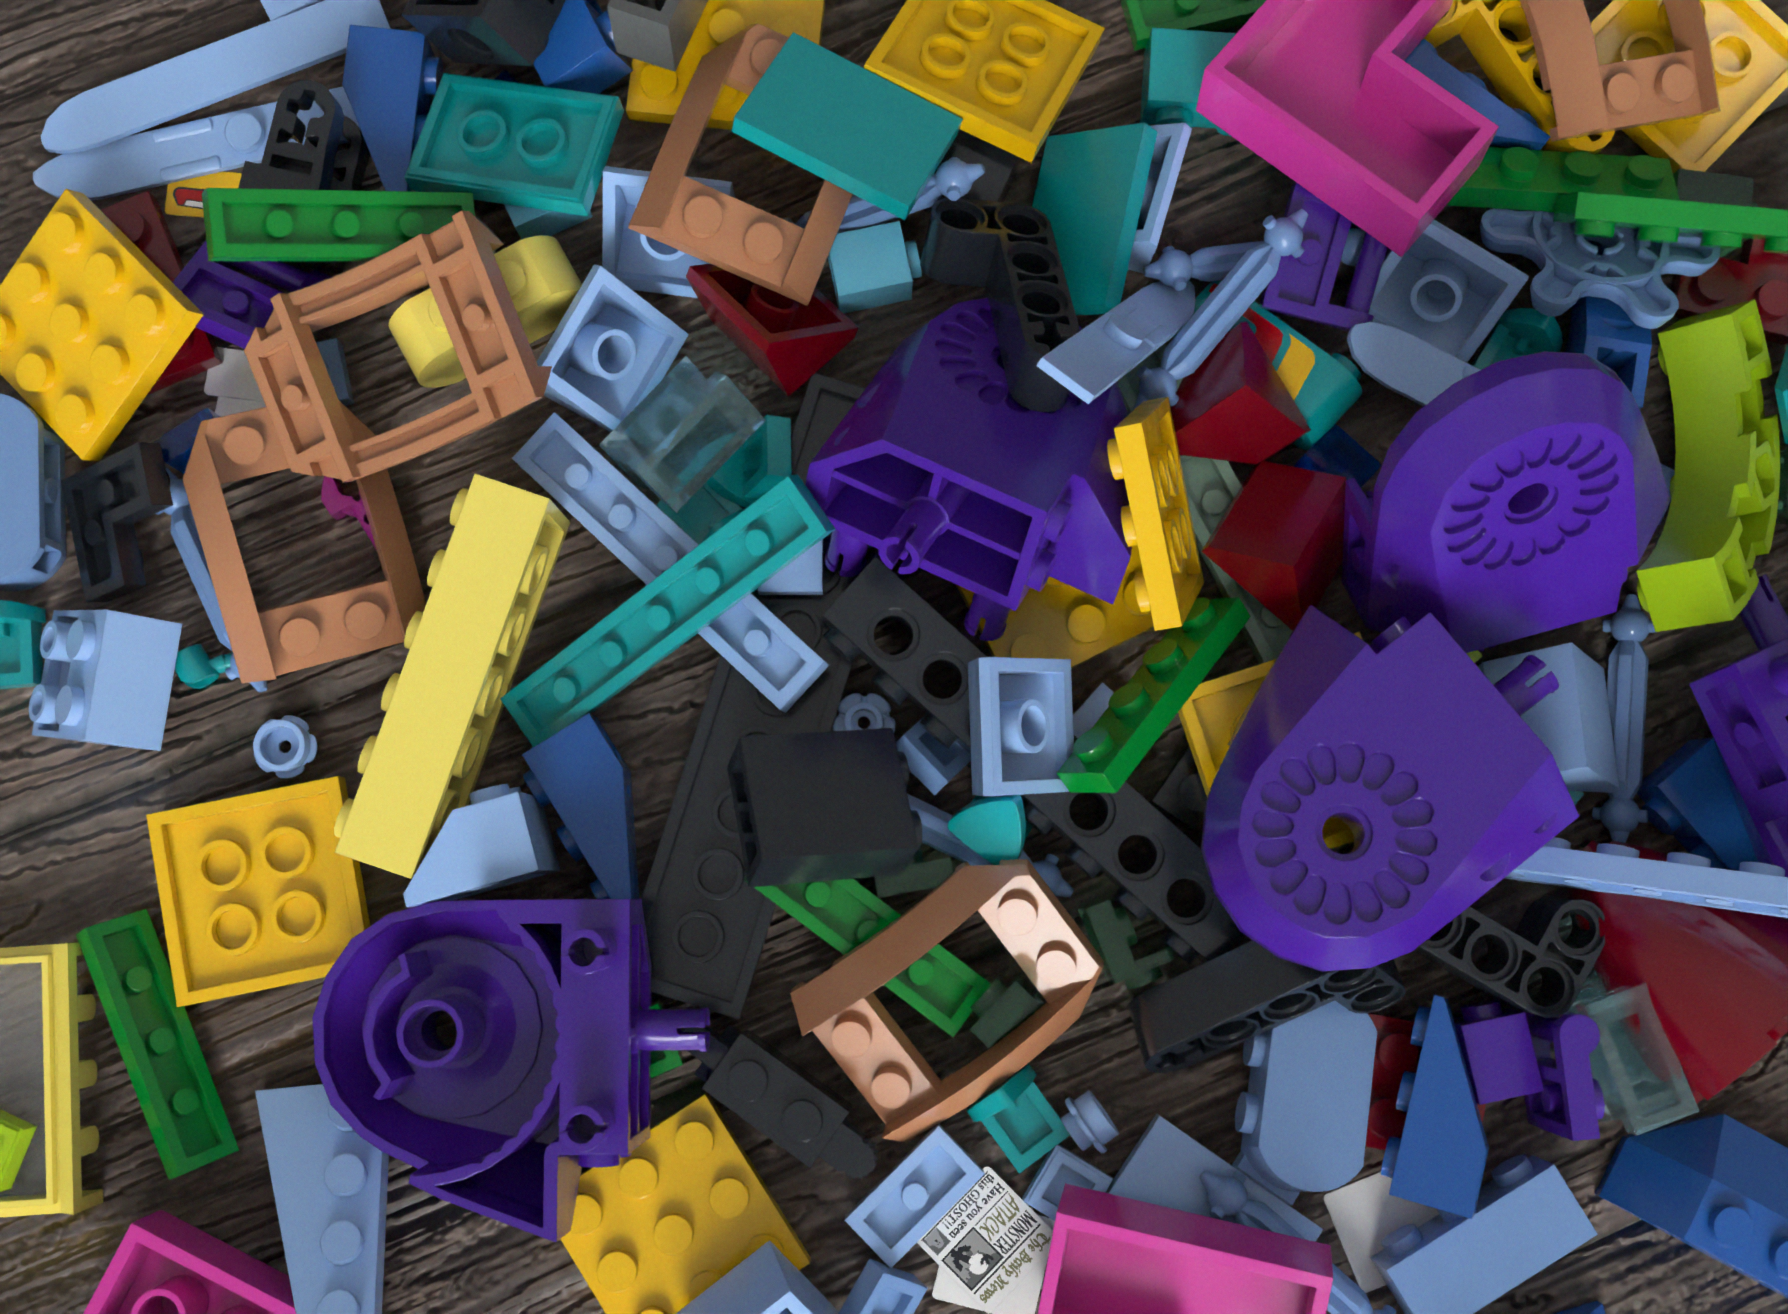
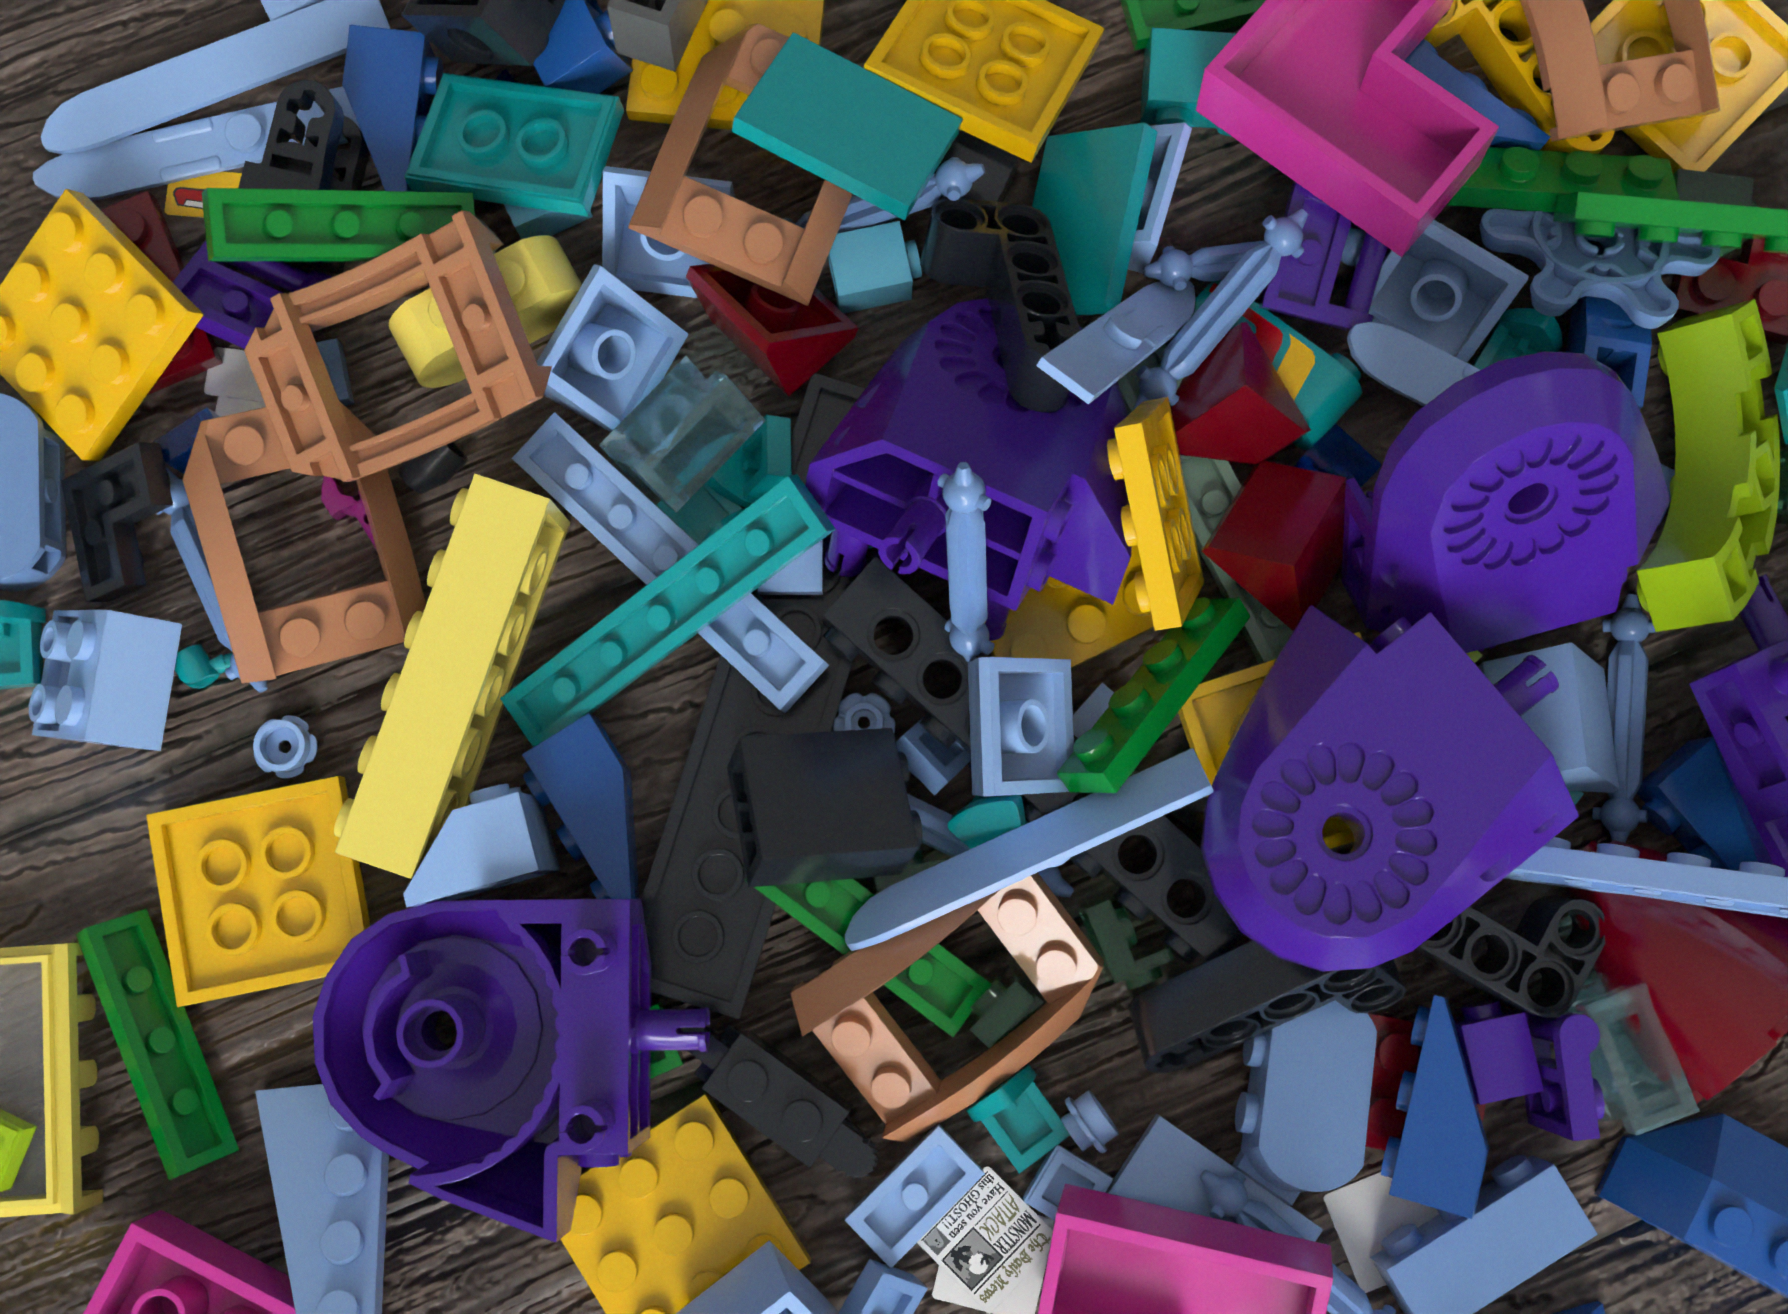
none -> black hose [398,442,468,494]
none -> light blue piece [845,748,1213,951]
none -> medium blue wheel [937,462,994,662]

